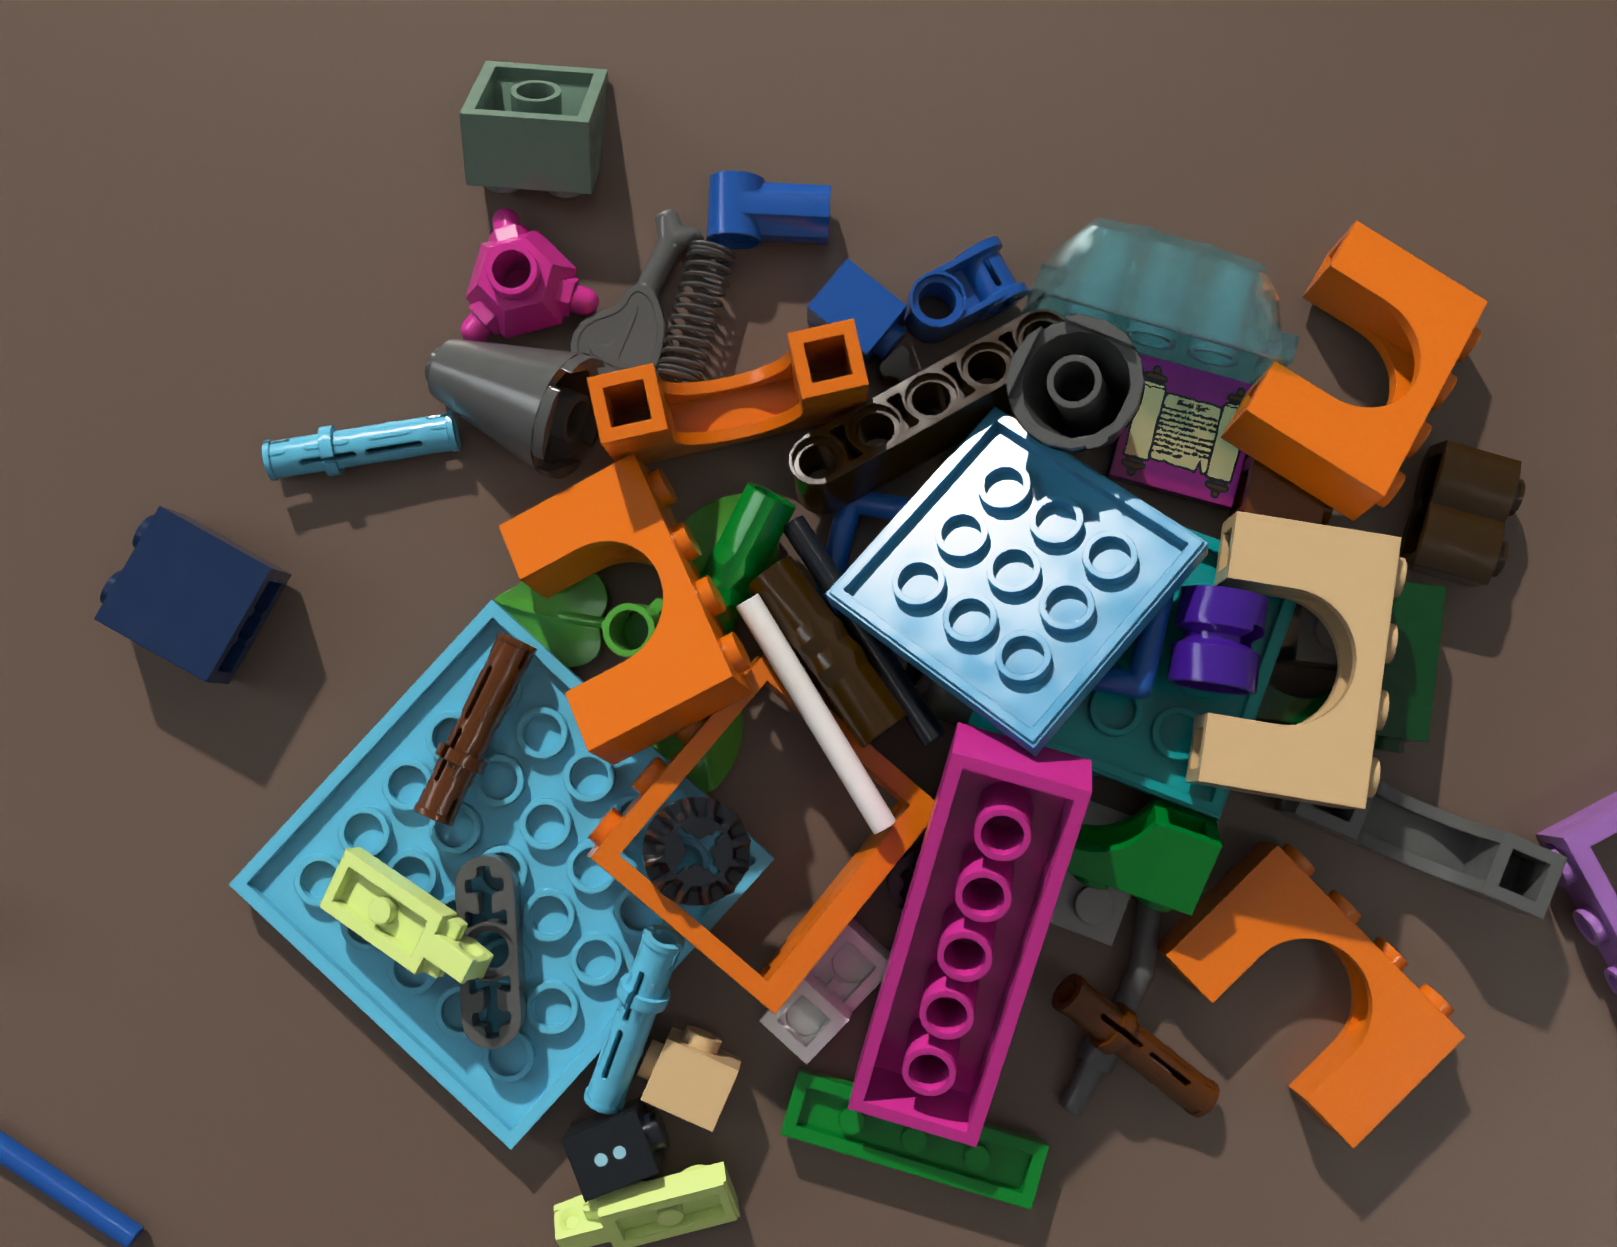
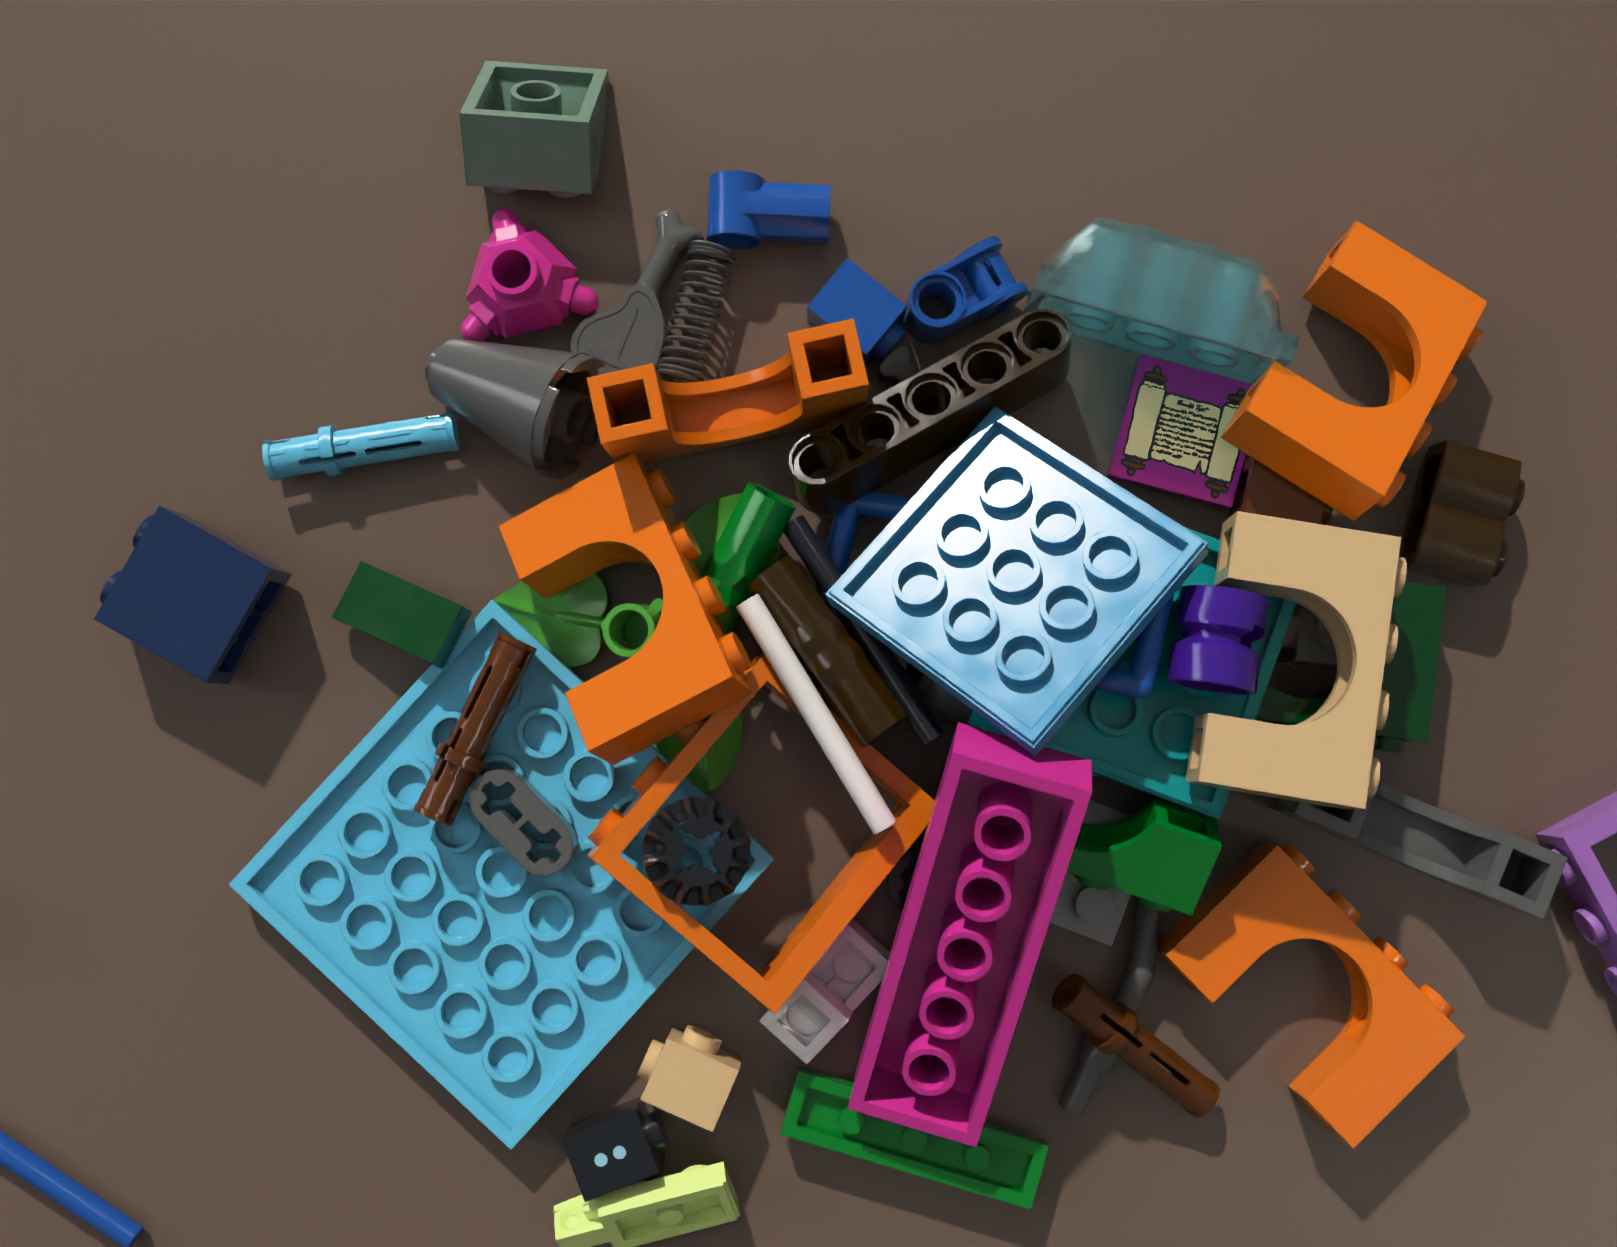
yellowish green hinge [319,847,494,984] -> none
dark grey beam [455,854,527,1049] -> none
medium azure pin [584,925,685,1114] -> none
dark grey cone [1006,314,1145,452] -> none
none -> dark green tile [332,561,472,669]
none -> dark grey beam [469,768,578,876]

